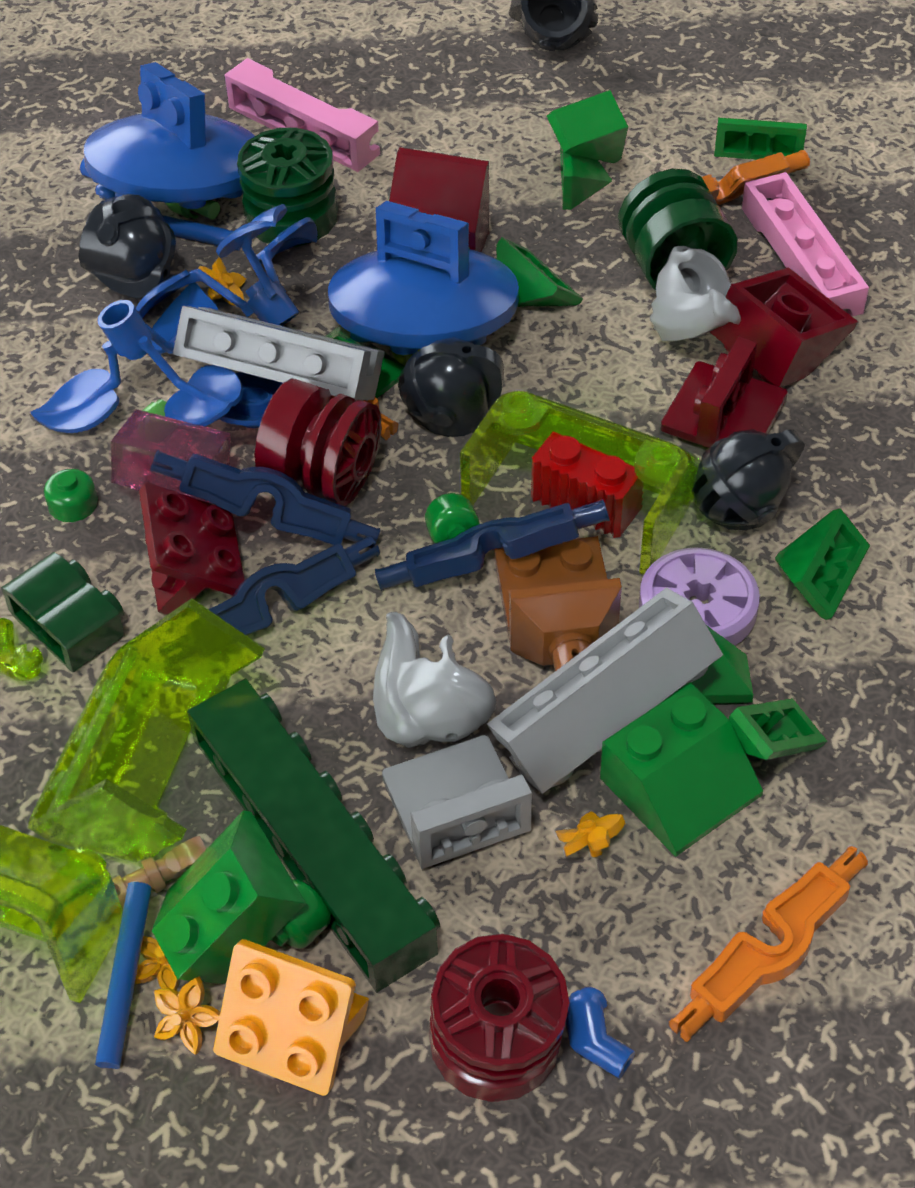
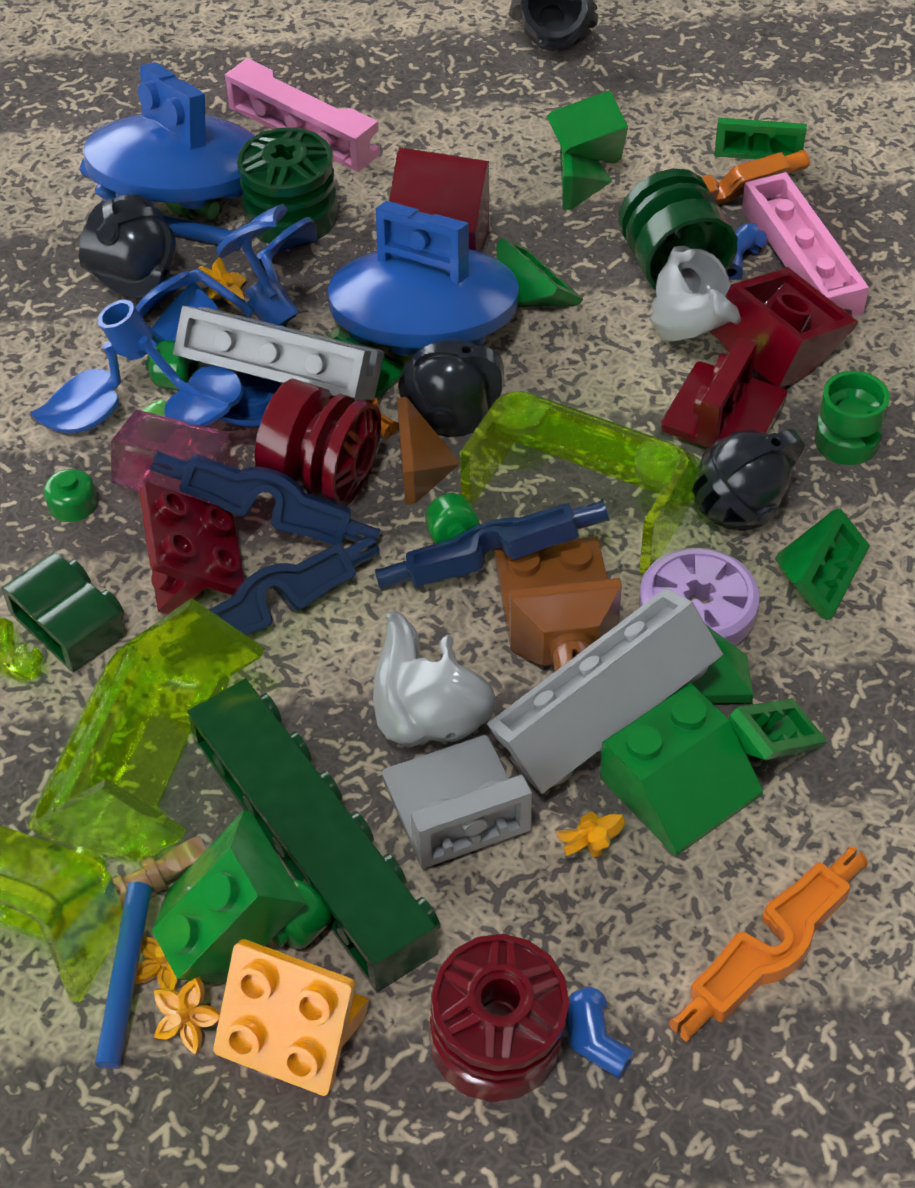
red brick [531,431,646,538] -> none
none -> green piece [146,340,200,391]
none -> dark orange slope [397,397,459,505]
none -> blue arm [726,223,767,280]
none -> green wheel [814,371,890,465]

